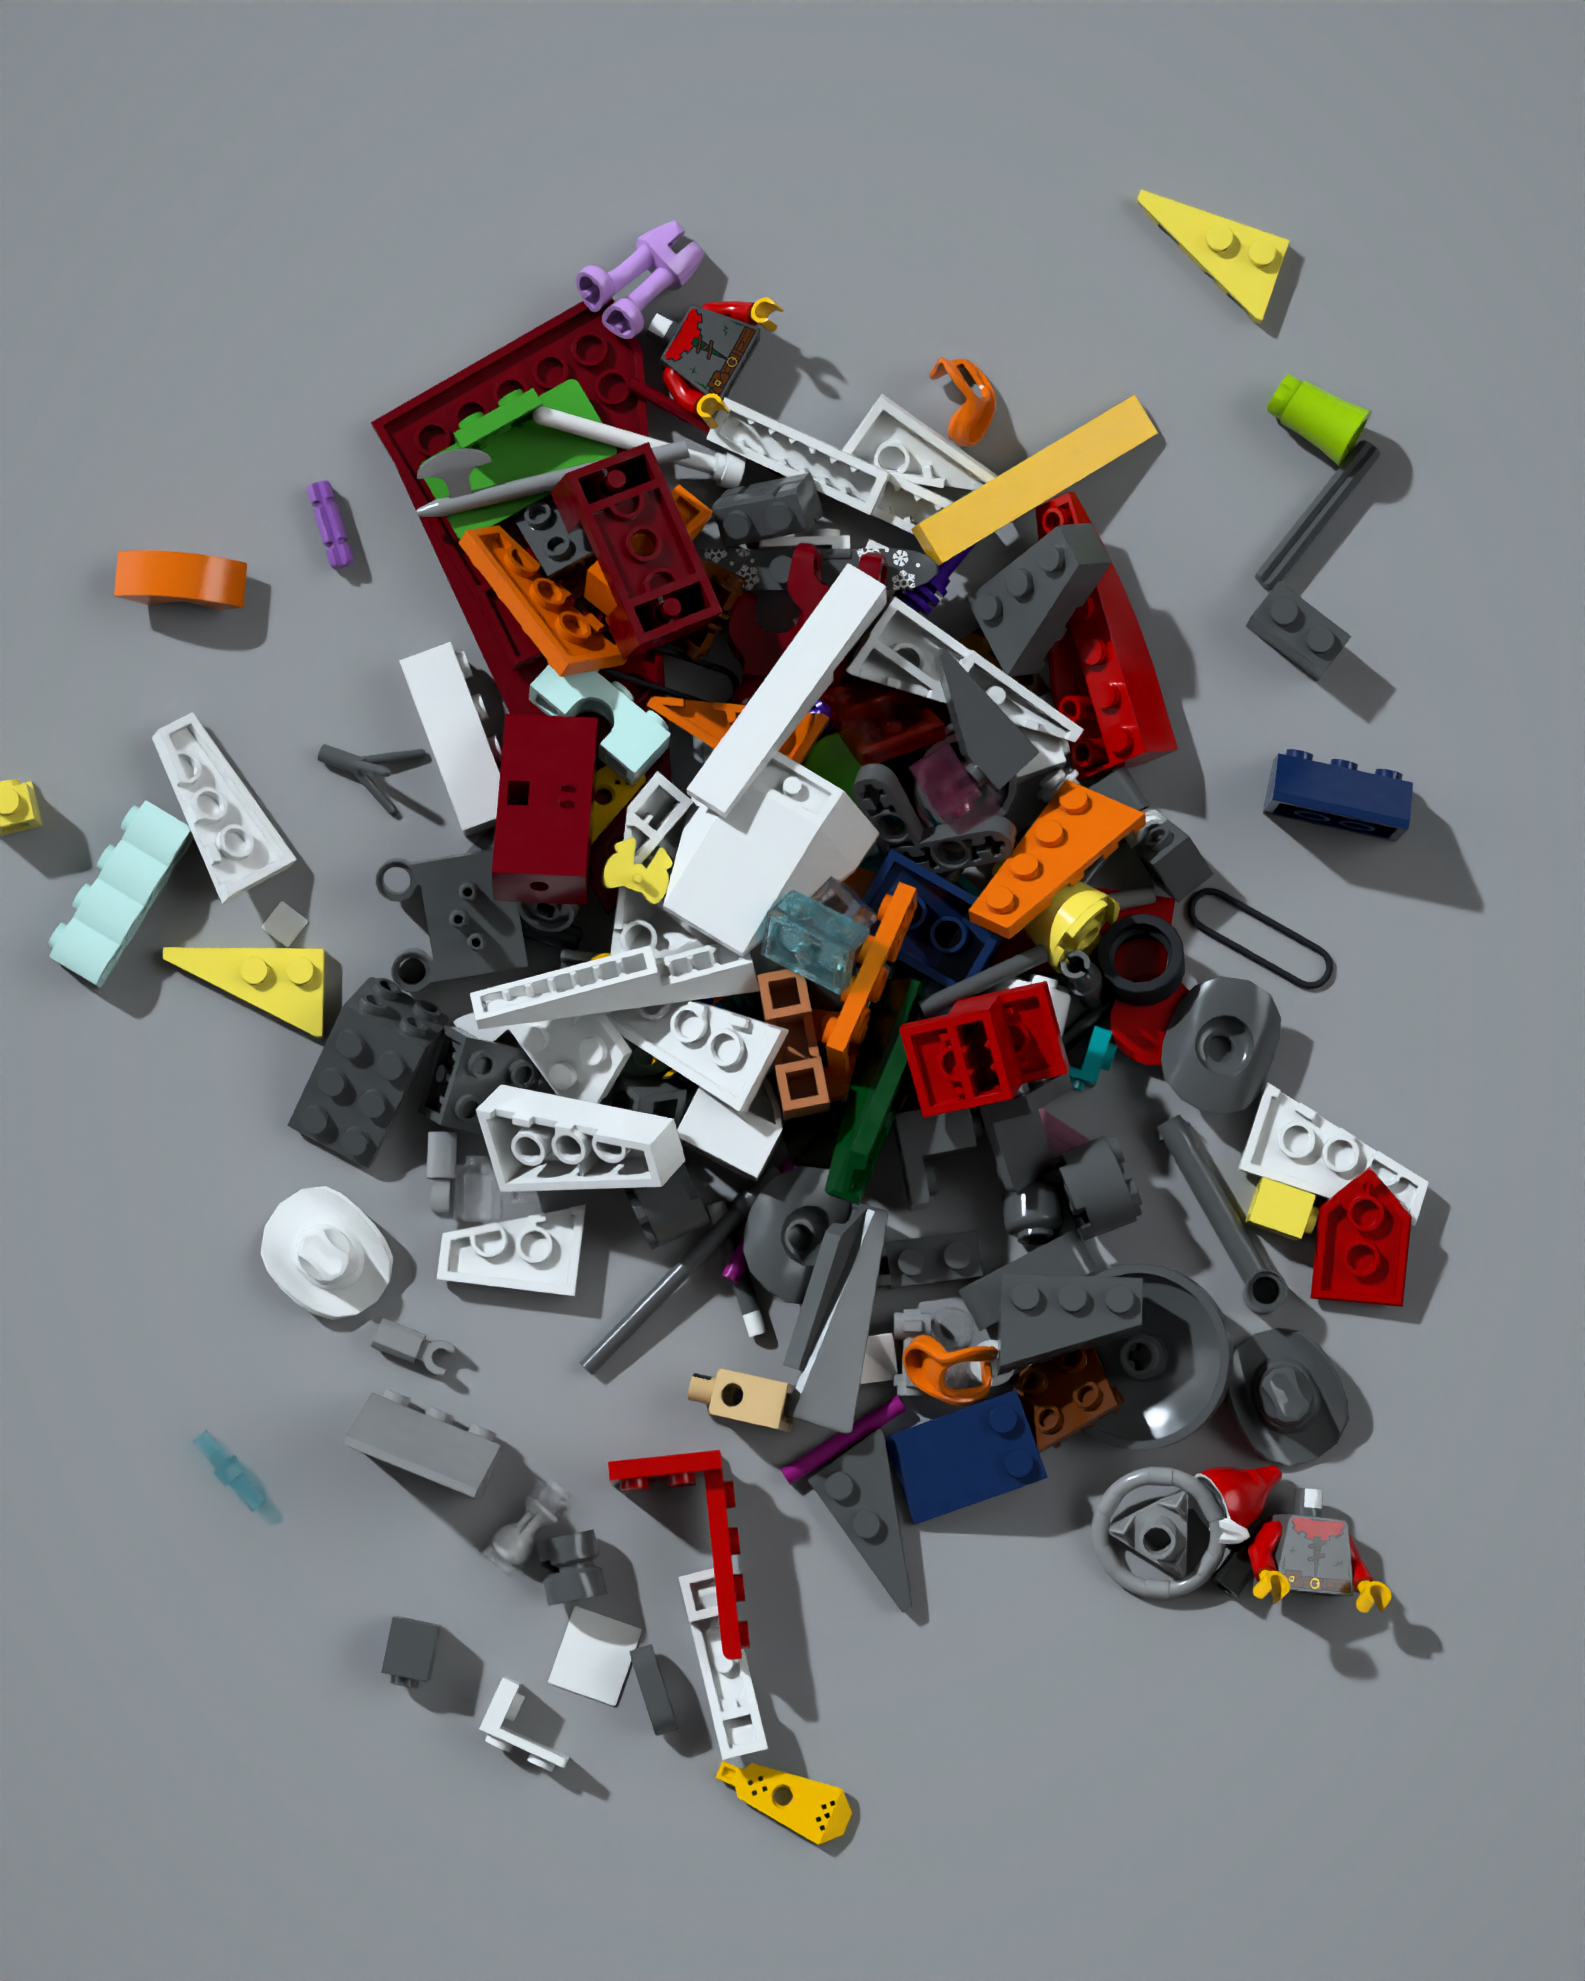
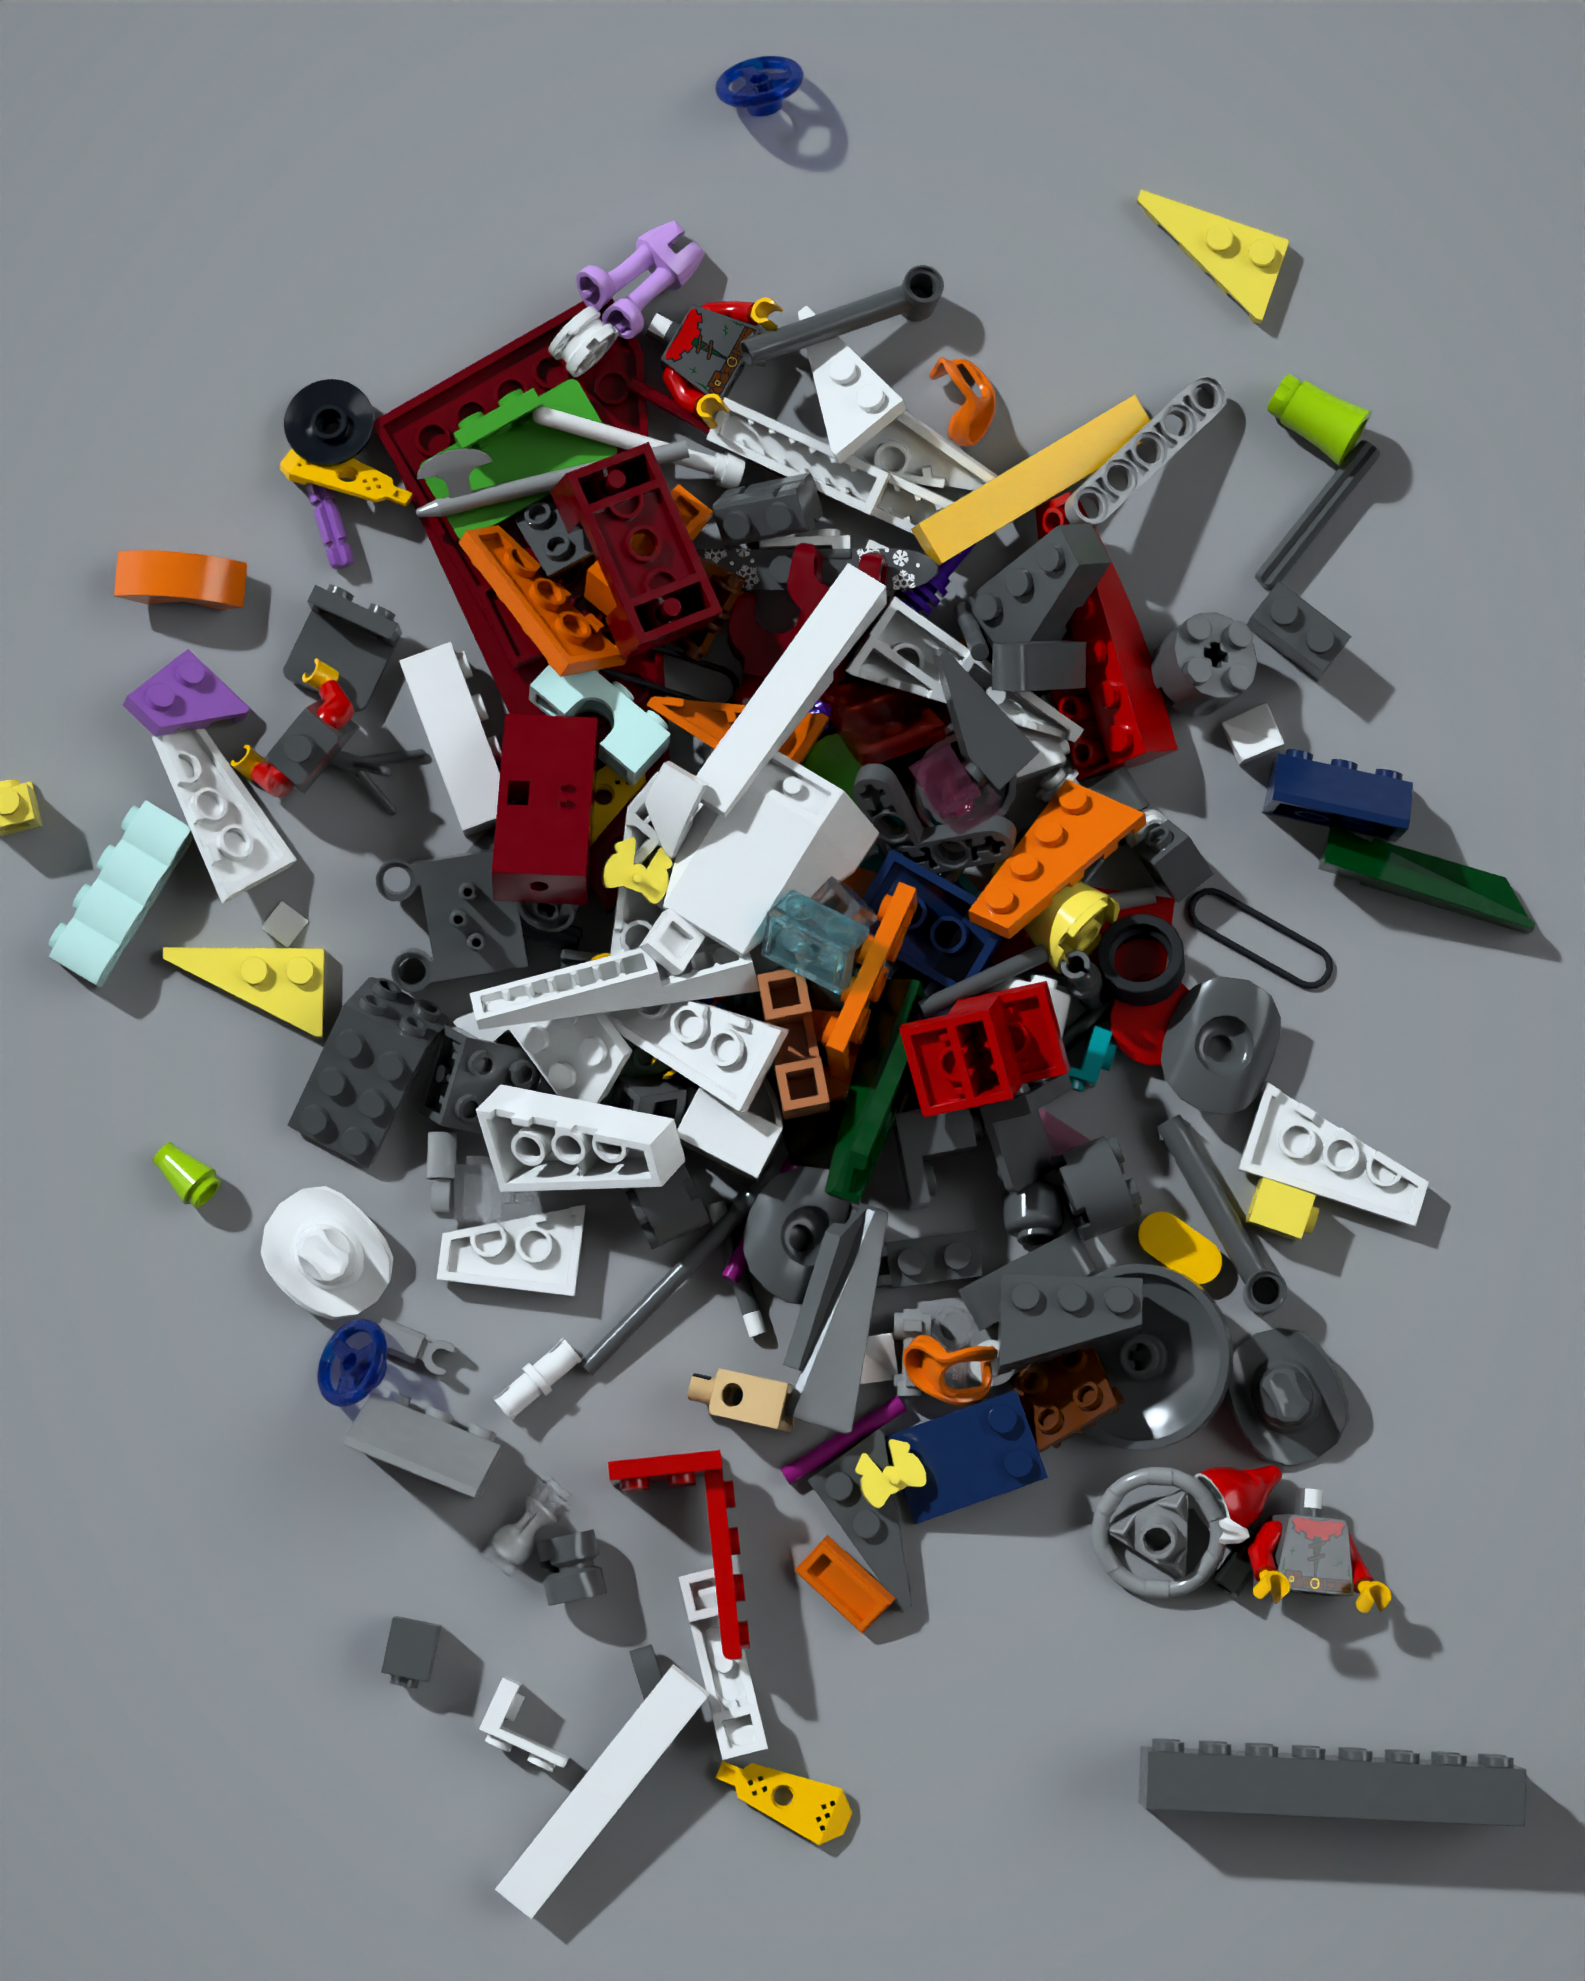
clear light blue bar [193,1430,266,1512] -> none
white sticker [548,1606,642,1706] -> none
red tile [1310,1166,1412,1307] -> none
none -> medium lavender wing [123,649,250,737]
none -> lime cone [152,1142,221,1208]
none -> torso [230,658,359,798]
none -> yellow piece [280,449,413,507]
none -> dark grey bracket [283,584,402,711]
none -> black dish [284,379,374,466]
none -> clear blue piece [317,1318,388,1407]
none -> white pin [492,1338,582,1421]
none -> white slope [495,1664,710,1919]
none -> white wheel [548,306,619,377]
none -> white plate [639,908,706,976]
none -> white slope [645,761,709,858]
none -> clear blue piece [715,56,804,117]
none -> dark grey piece [740,265,944,367]
none -> orange tile [794,1535,895,1634]
none -> white wing [798,306,907,464]
none -> light yellow piece [855,1439,927,1509]
none -> dark grey bar [954,602,989,661]
none -> dark grey beam [992,640,1087,691]
none -> light grey beam [1064,375,1227,528]
none -> yellow tile [1137,1211,1222,1285]
none -> dark grey brick [1138,1738,1527,1827]
none -> dark grey brick [1151,612,1257,716]
none -> white slope [1221,703,1285,766]
none -> dark green wedge [1318,824,1535,934]

